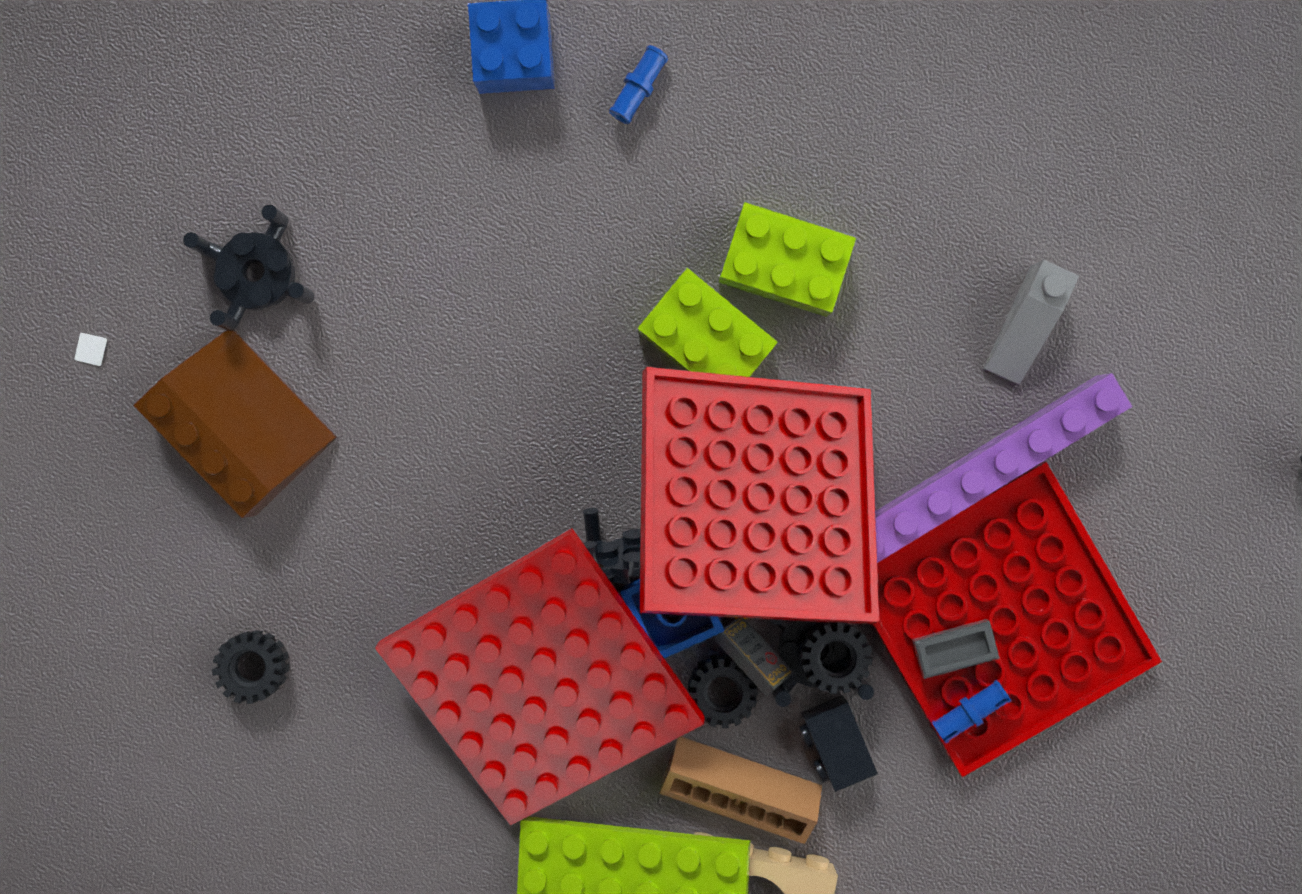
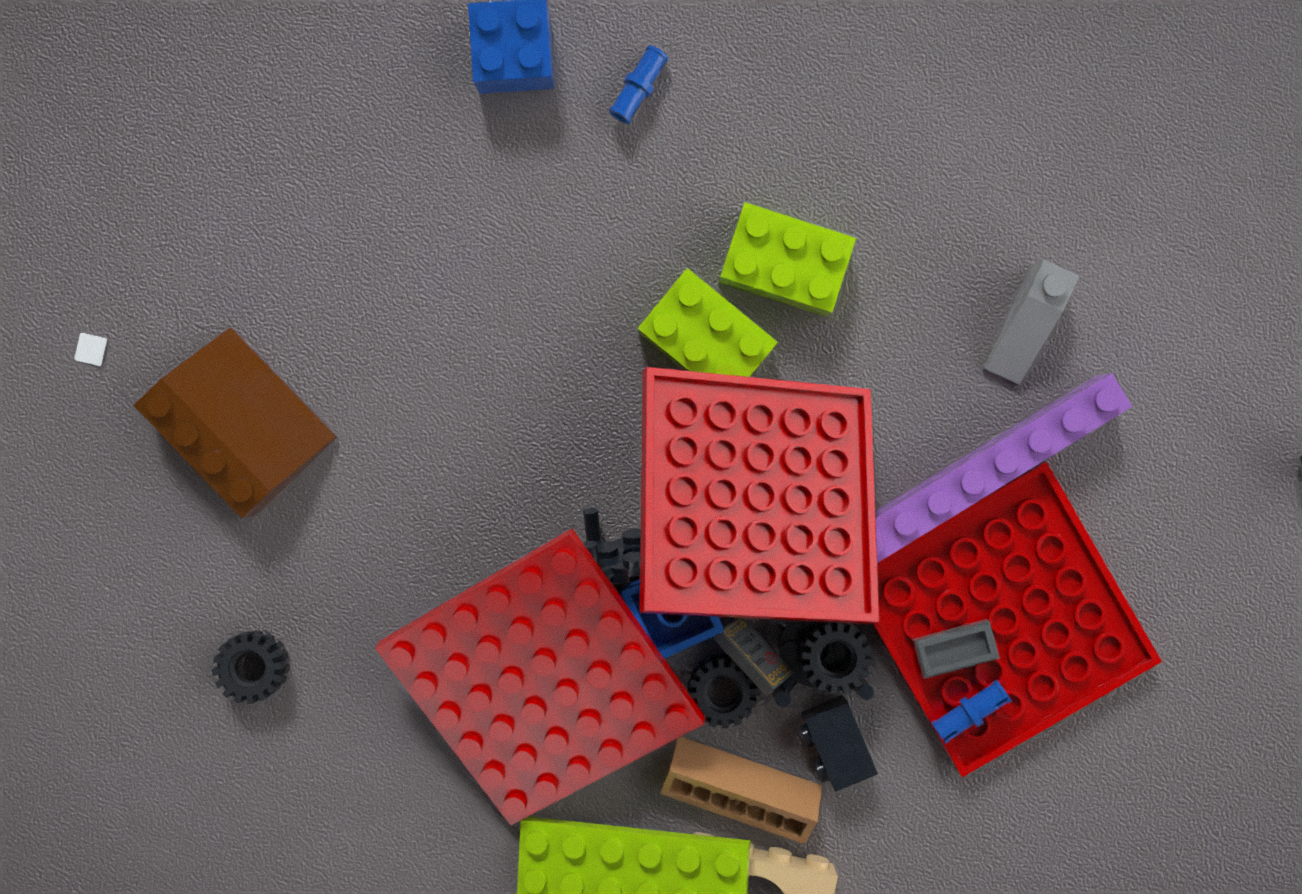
black plate [183,205,315,331] -> none

